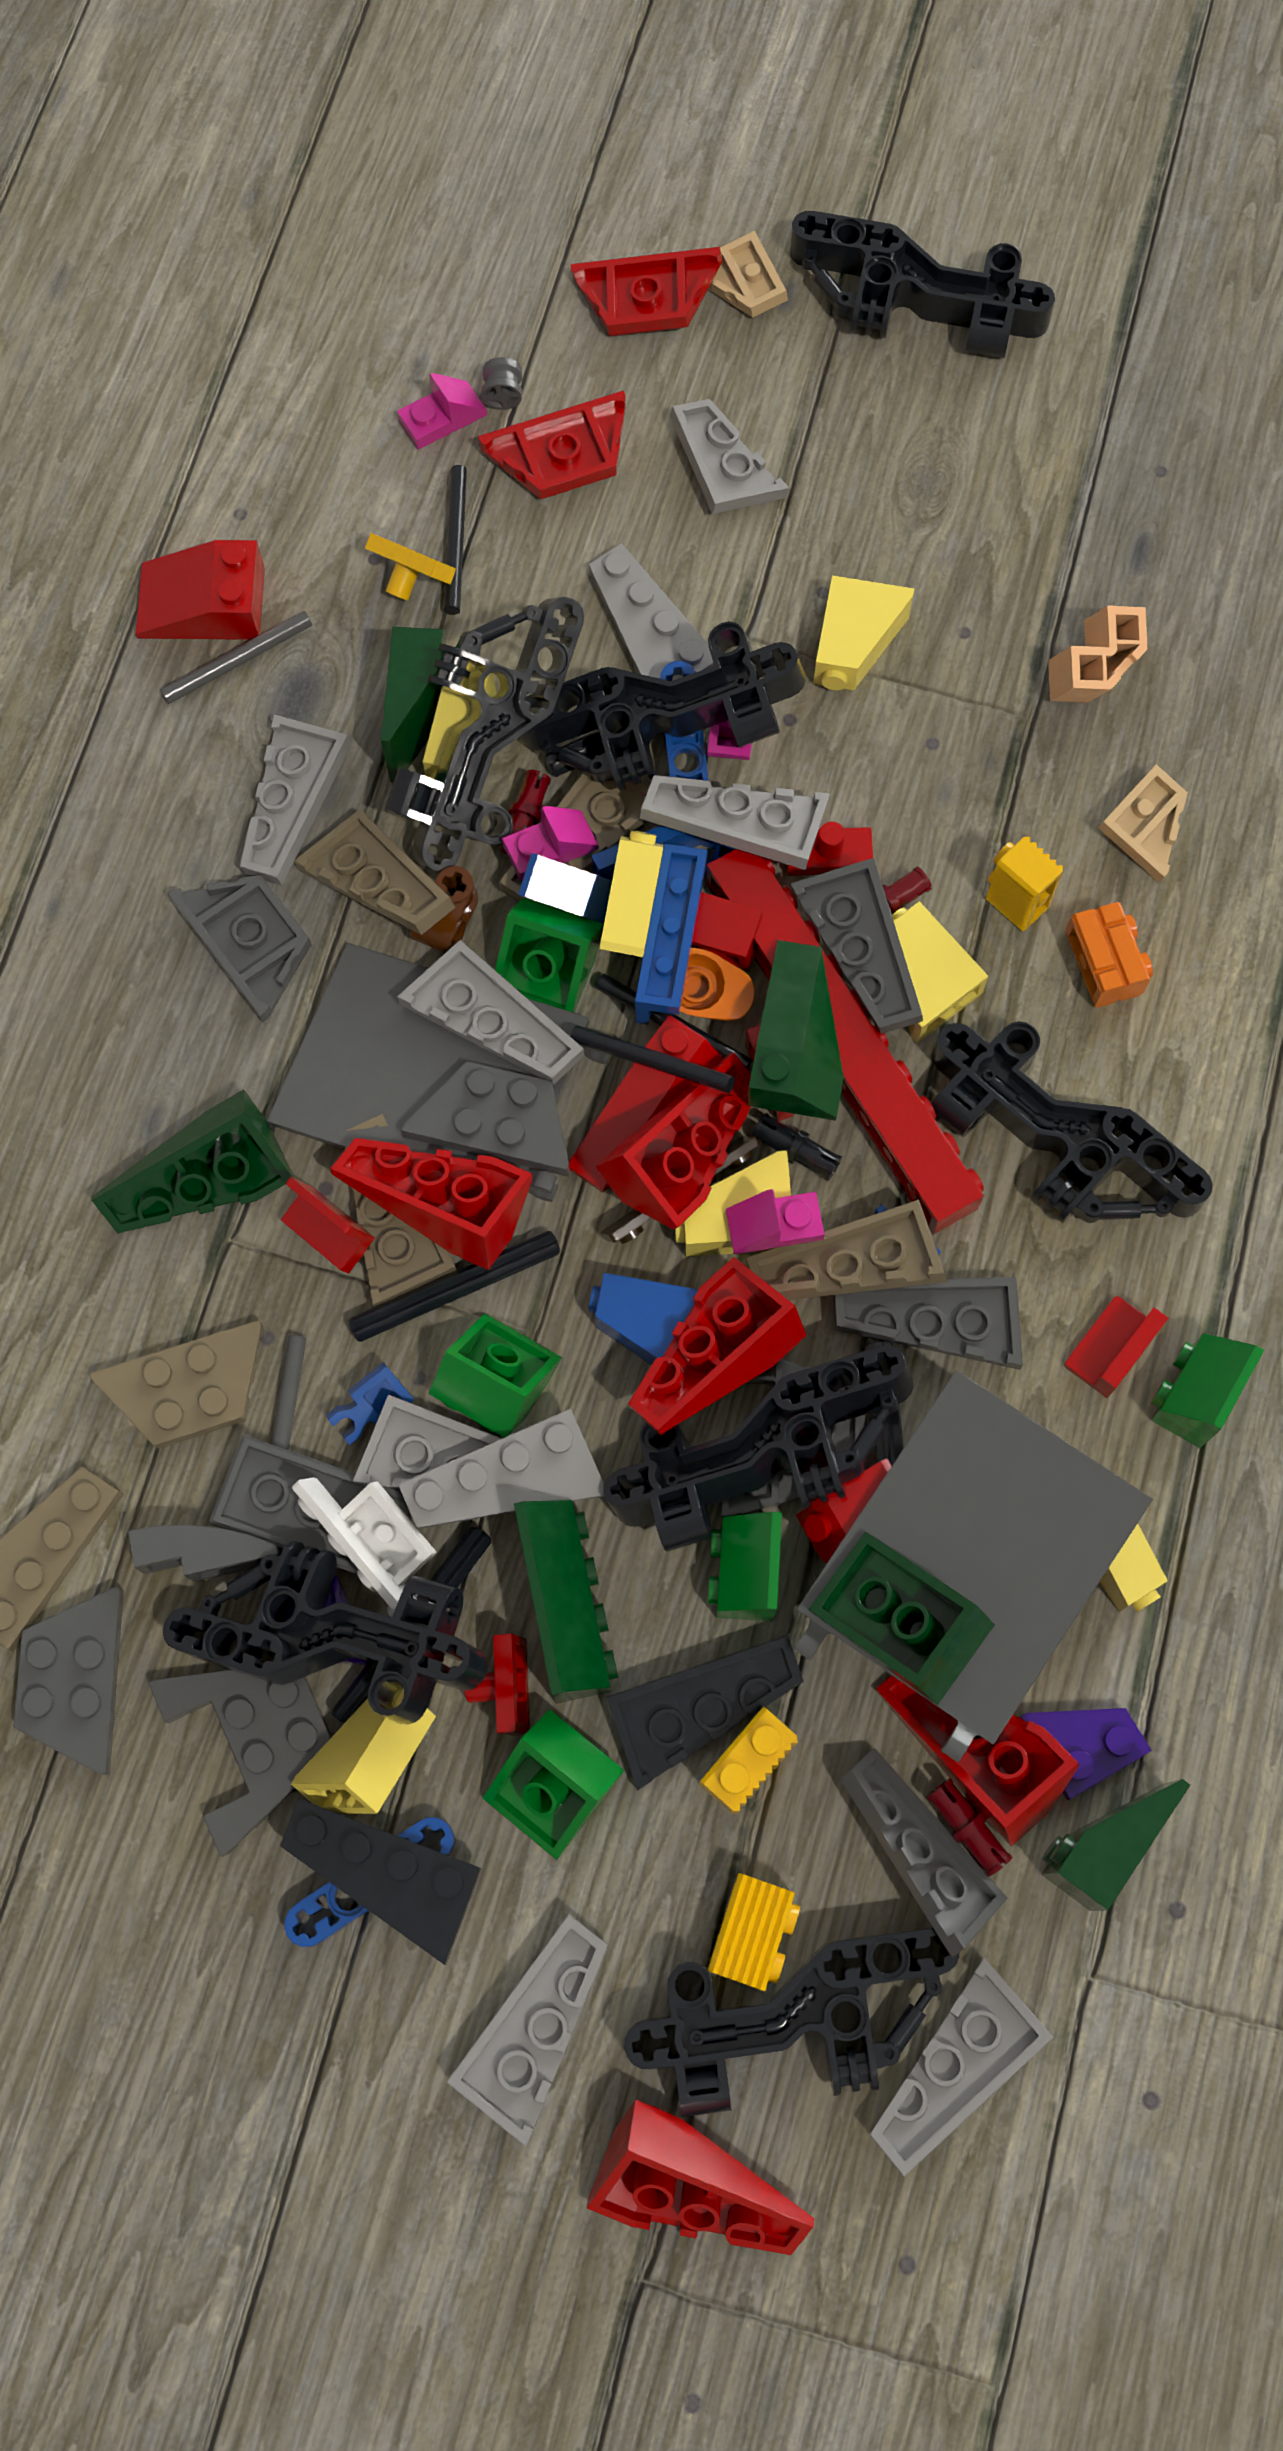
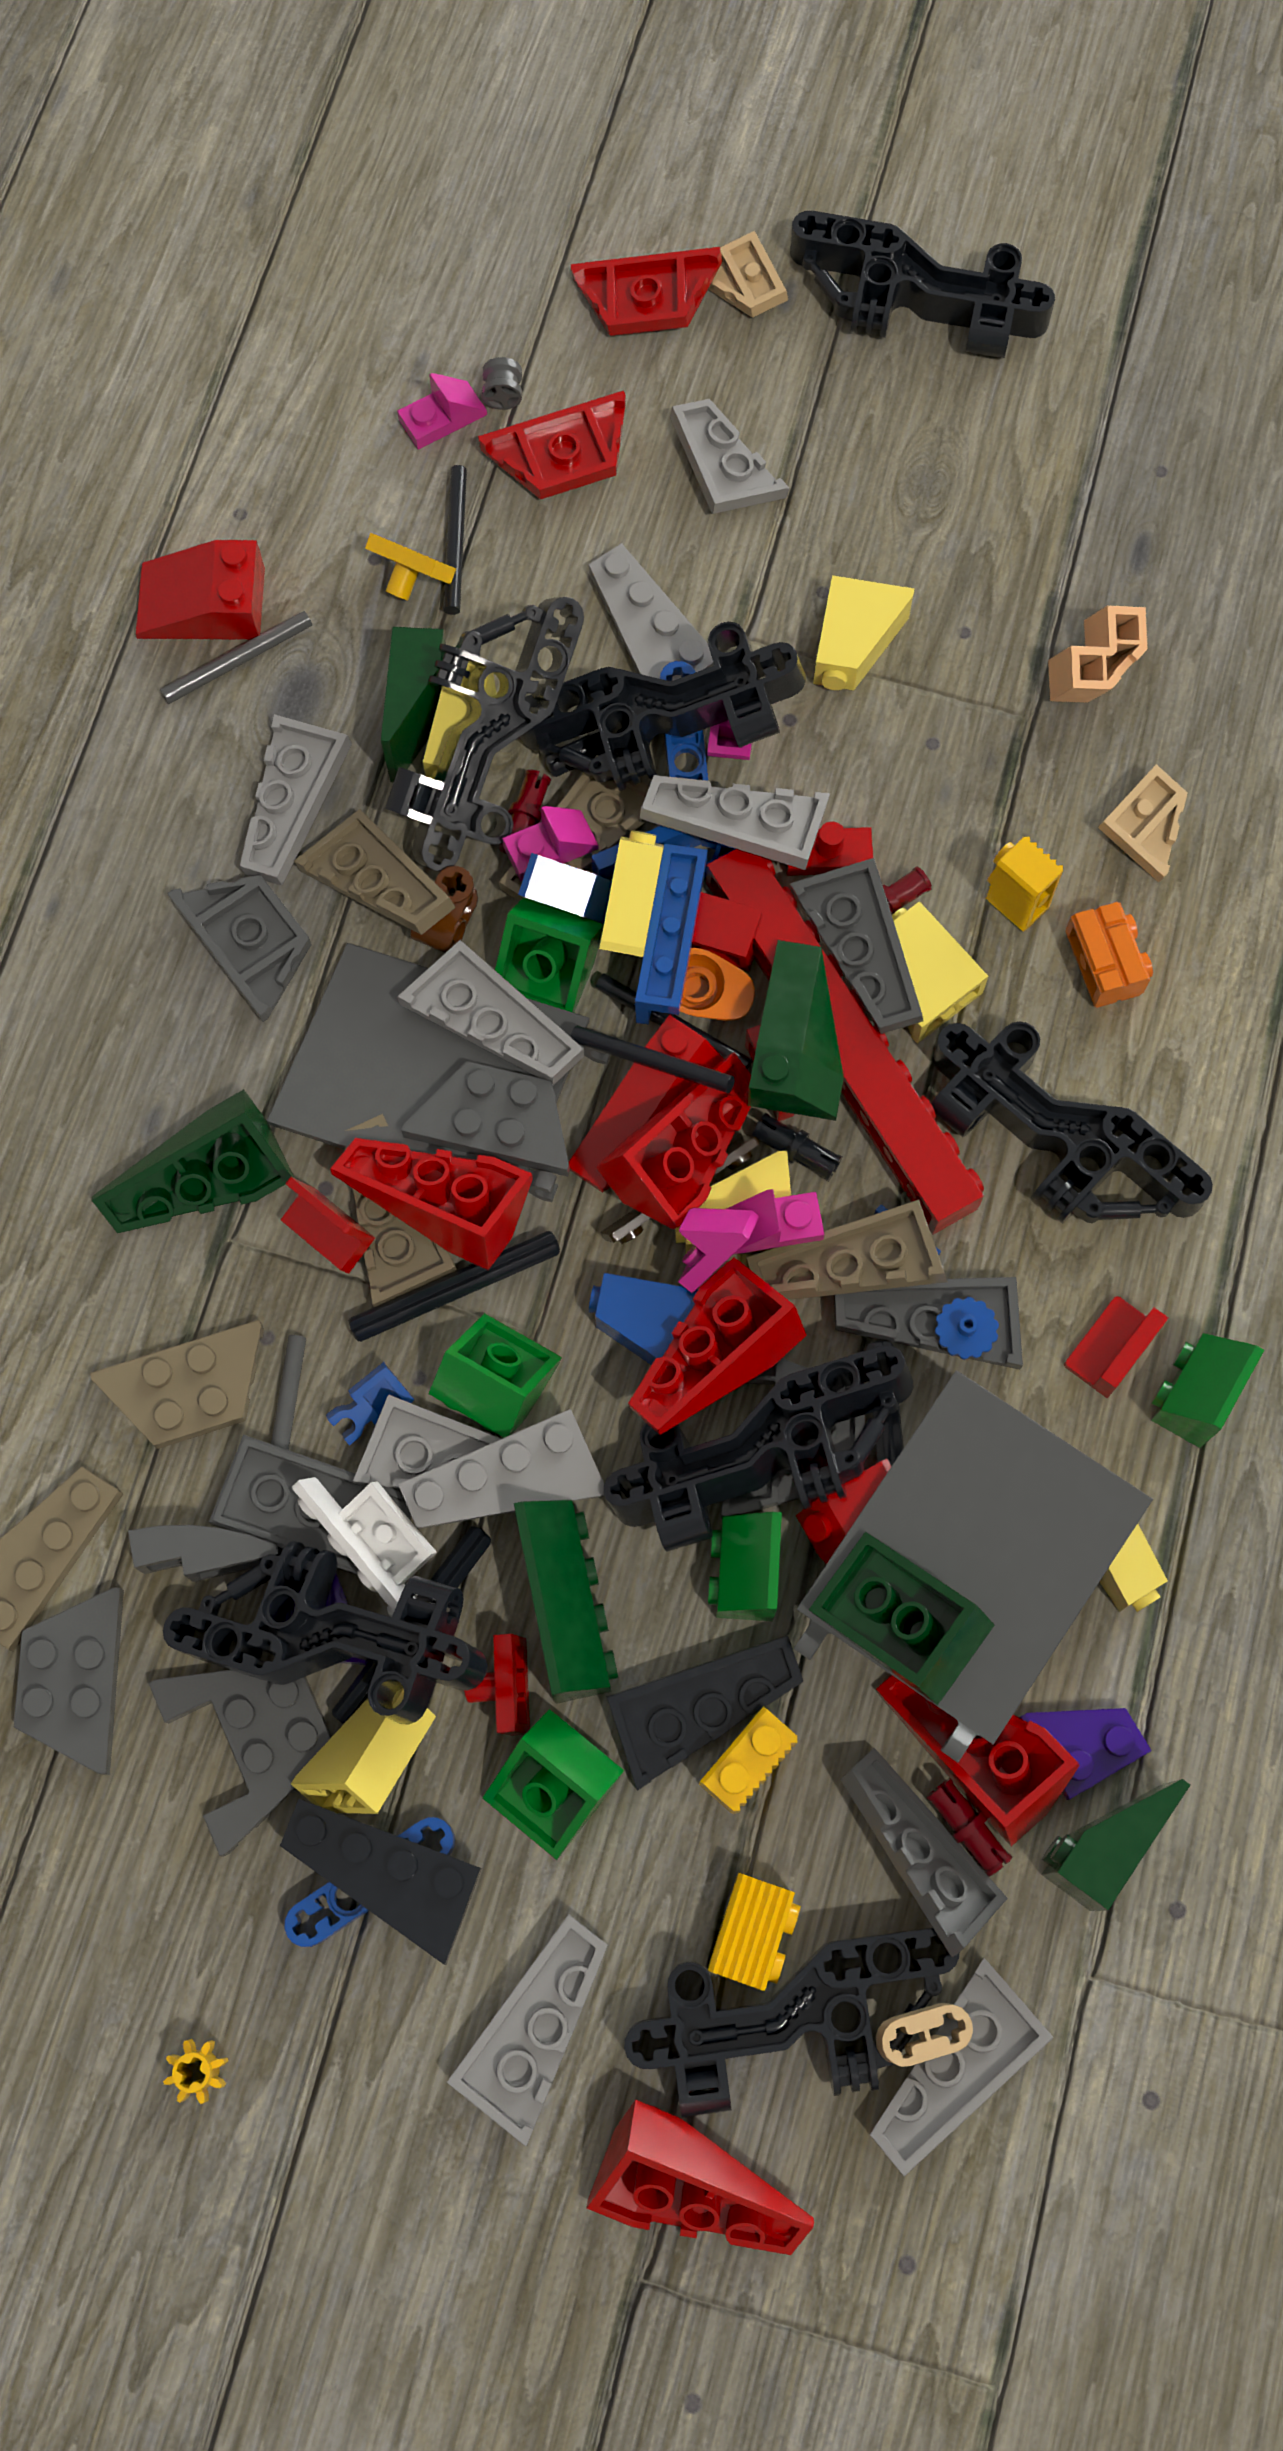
none -> yellow gear [163,2039,229,2104]
none -> dark pink slope [678,1208,760,1293]
none -> tan beam [875,2003,973,2067]
none -> blue piece [935,1297,999,1360]

